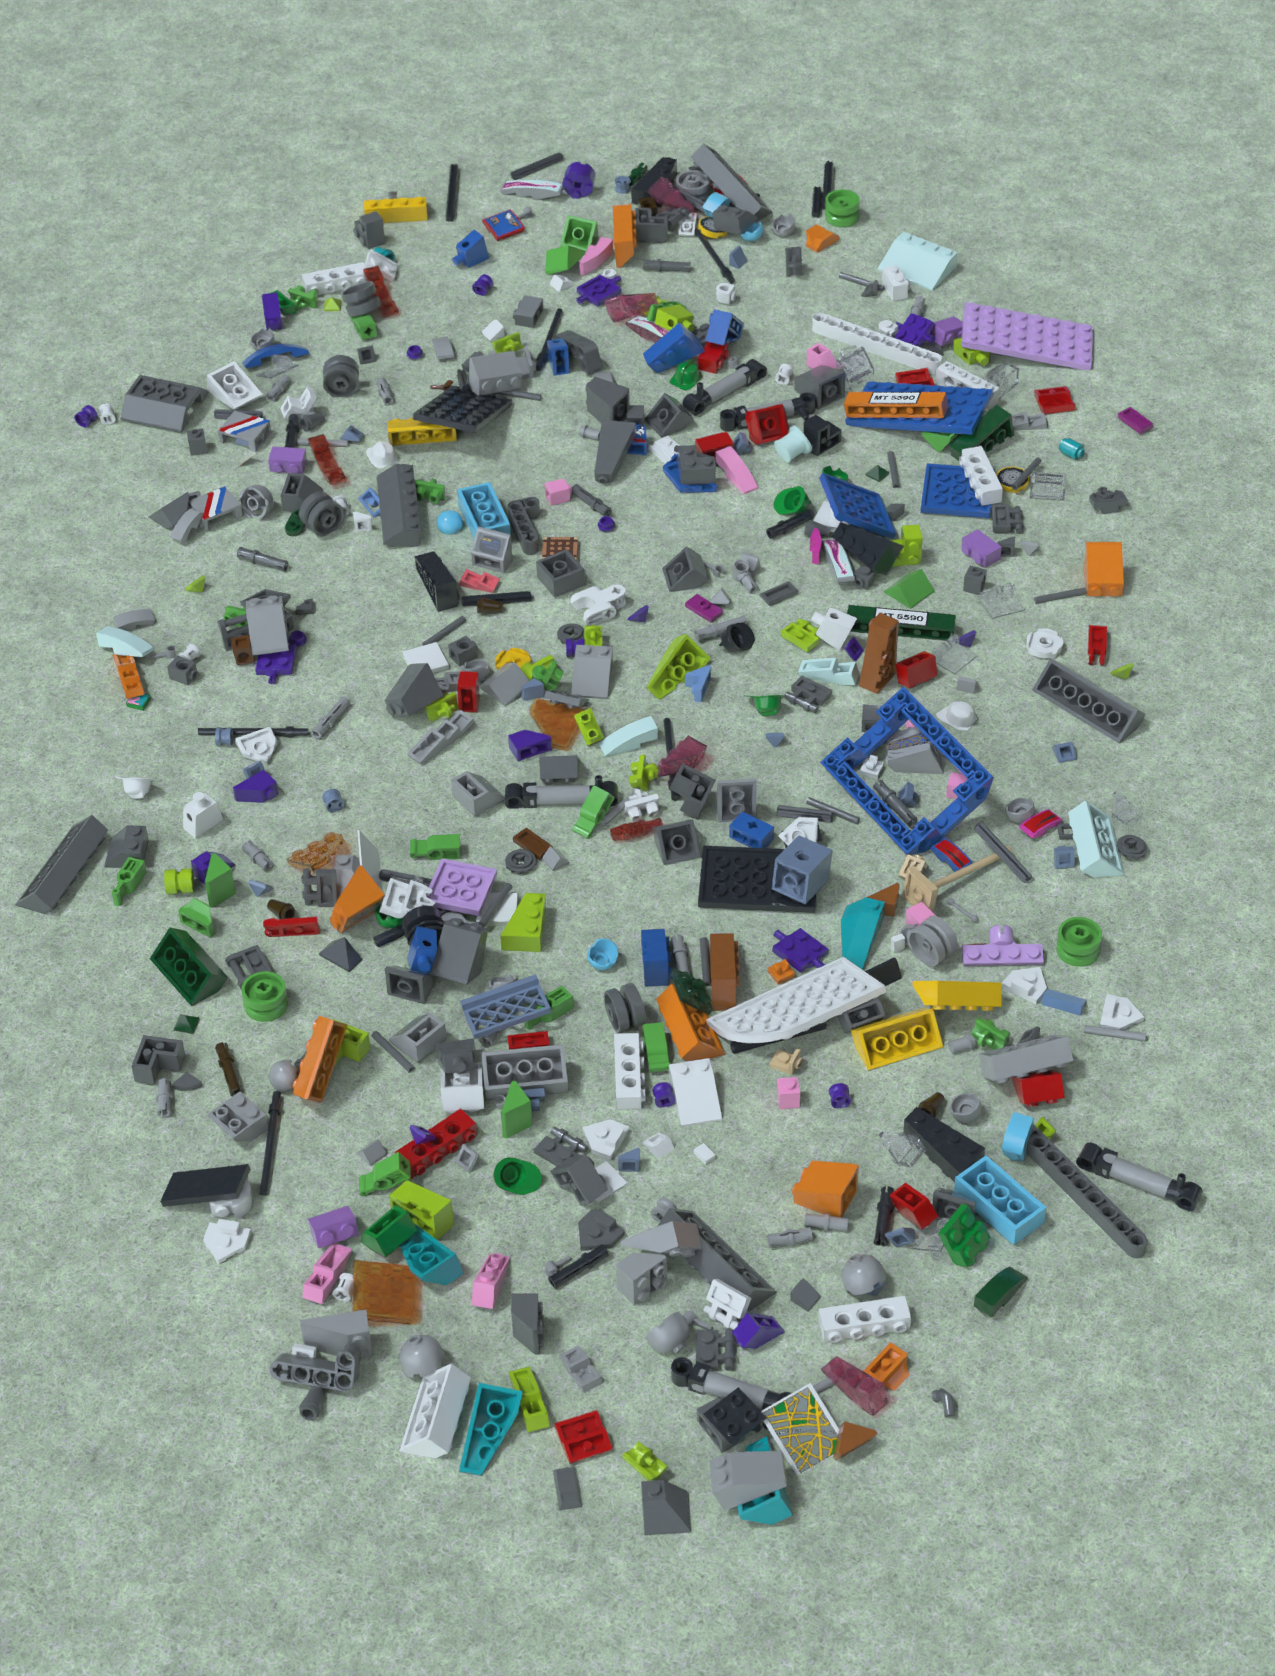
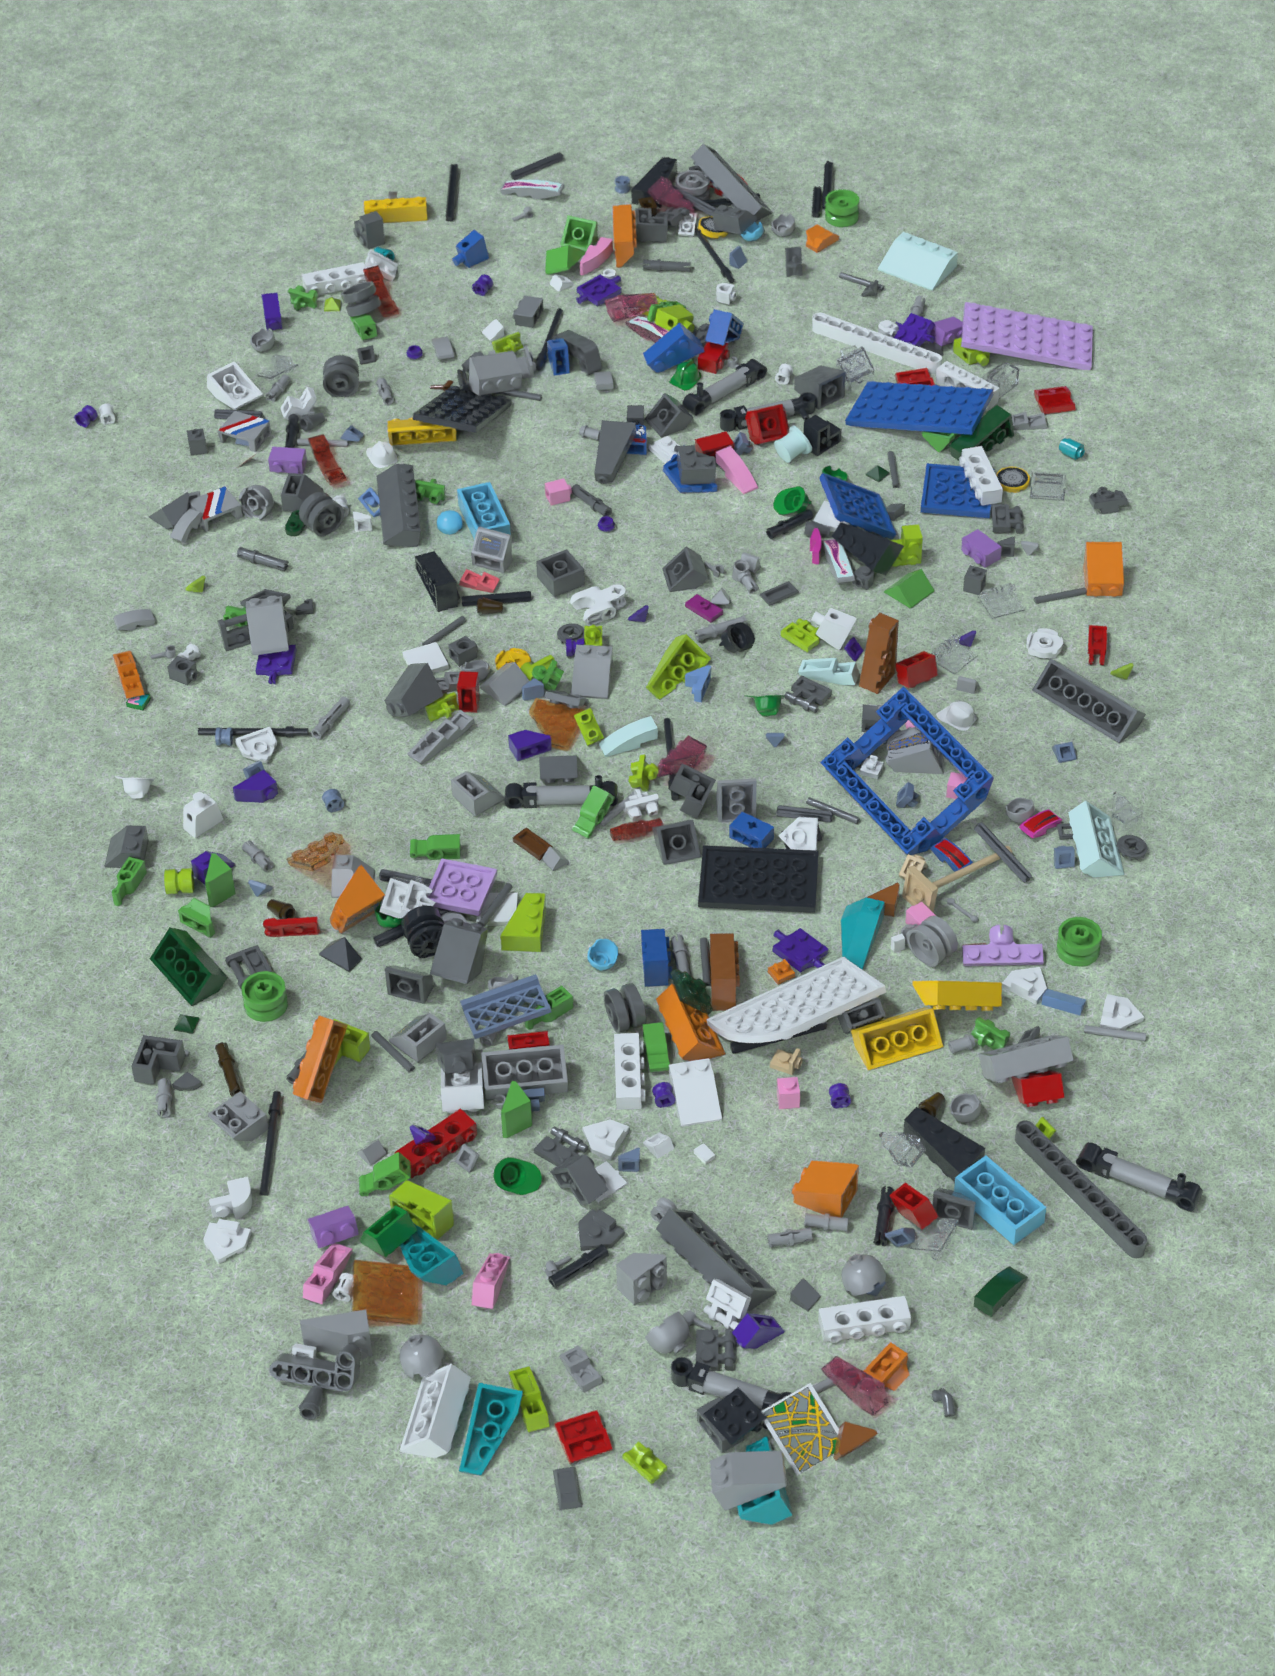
dark grey slope [15,815,108,914] -> none
light aqua slope [96,626,153,657] -> none
dark grey slope [120,375,209,433] -> none
black tile [160,1164,251,1207] -> none
reddish brown brick [232,635,255,666] -> none
blue slope [242,344,309,368] -> none
light grey hair [269,1060,298,1092] -> none
green slope [270,290,296,314] -> none
dark purple plate [289,630,307,647] -> none
dark grey plate [301,868,338,907] -> none
white window [358,830,382,890] -> none
blue torso [407,926,437,974] -> none
slope [482,209,525,241] -> none
dark grey gear [505,849,536,875] -> none
dark grey beam [507,497,540,555] -> none
dark grey slope [511,1293,544,1355] -> none
tile [542,537,578,560] -> none
dark purple brick [562,162,595,199] -> none
dark grey slope [585,377,630,423] -> none
light grey slope [620,1221,702,1258] -> none
dark green pin [628,163,647,186] -> none
dark grey slope [641,1480,691,1535] -> none
medium azure brick [702,192,731,218] -> none
sand blue brick [772,835,833,904] -> none
bright pink slope [807,343,840,369] -> none
orange brick [844,392,948,418] -> none
dark green brick [847,605,956,642] -> none
black slope [865,957,902,986] -> none
dark grey pin [873,780,917,826] -> none
white brick [882,265,910,301] -> none
green plate [938,1204,991,1267] -> none
medium azure brick [1002,1112,1034,1161] -> none
dark grey piece [1011,457,1041,490] -> none
magenta plate [1117,407,1153,434] -> none

